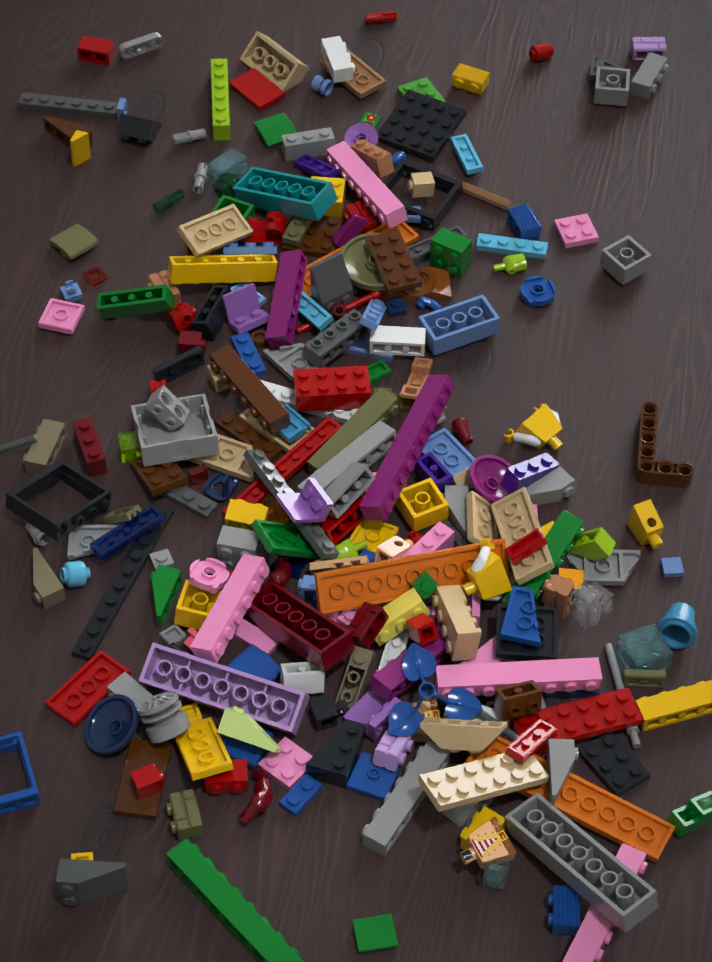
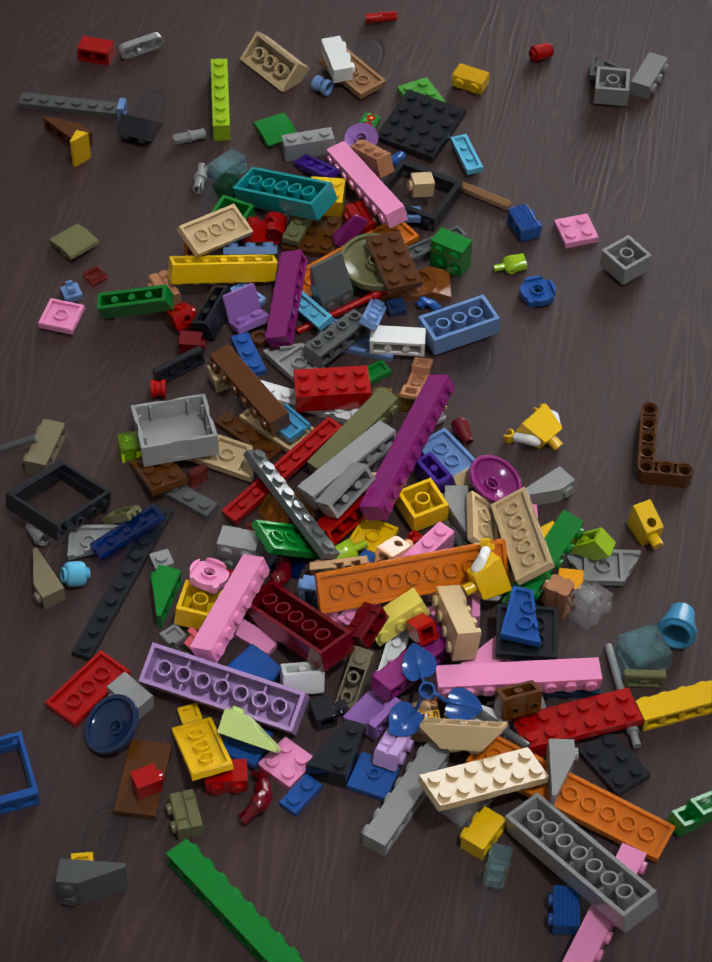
dark red brick [73,417,107,477] -> none
light grey wheel [137,691,191,743] -> none
light grey brick [145,385,190,432] -> none
clear green axle [153,189,185,214] -> none
dark blue piece [203,472,239,502] -> none
yellow brick [225,499,268,531] -> none
red tile [229,68,285,111] -> none
medium lavender bracket [275,478,334,523] -> none
dark red cone [329,303,347,321] -> none
green piece [352,913,398,953] -> none
green plate [410,571,439,600] -> none
torso [460,816,516,869] -> none
medium azure plate [476,233,548,260] -> none
dark purple brick [500,453,560,494] -> none
red tile [505,528,548,565] -> none
tile [505,719,557,764] -> none
lavender brick [631,37,666,61] -> none
medium blue tile [660,557,684,578] -> none

